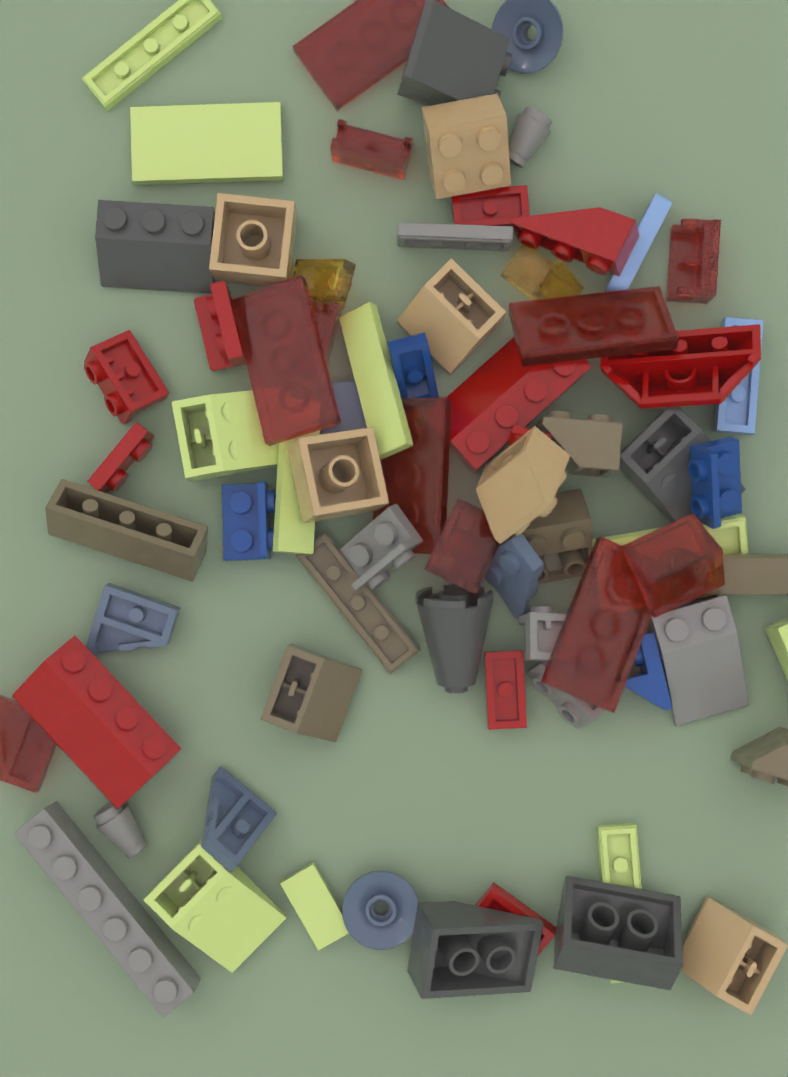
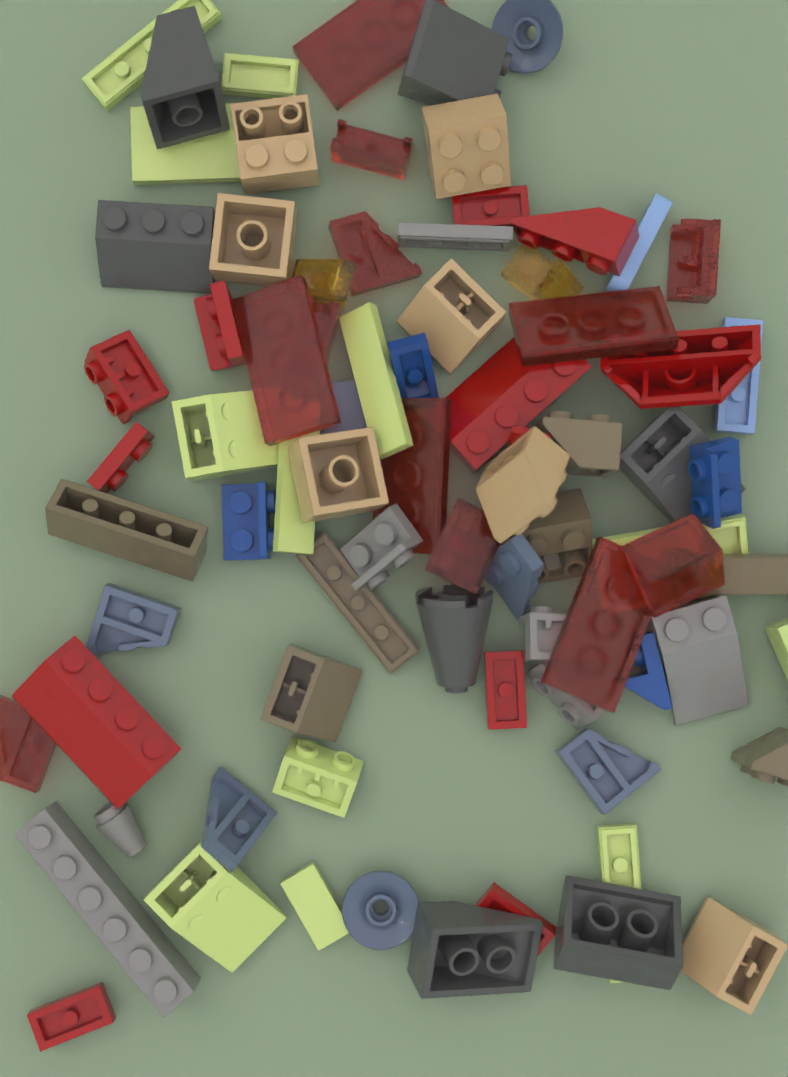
light grey cone [509,107,552,168] -> none
none -> red plate [27,982,116,1052]
none -> dark grey slope [140,6,230,150]
none -> yellowish green tile [221,53,300,99]
none -> tan slope [231,94,320,195]
none -> yellowish green bracket [272,736,364,818]
none -> clear red wing [328,211,422,297]
none -> sand blue wing [555,728,661,815]

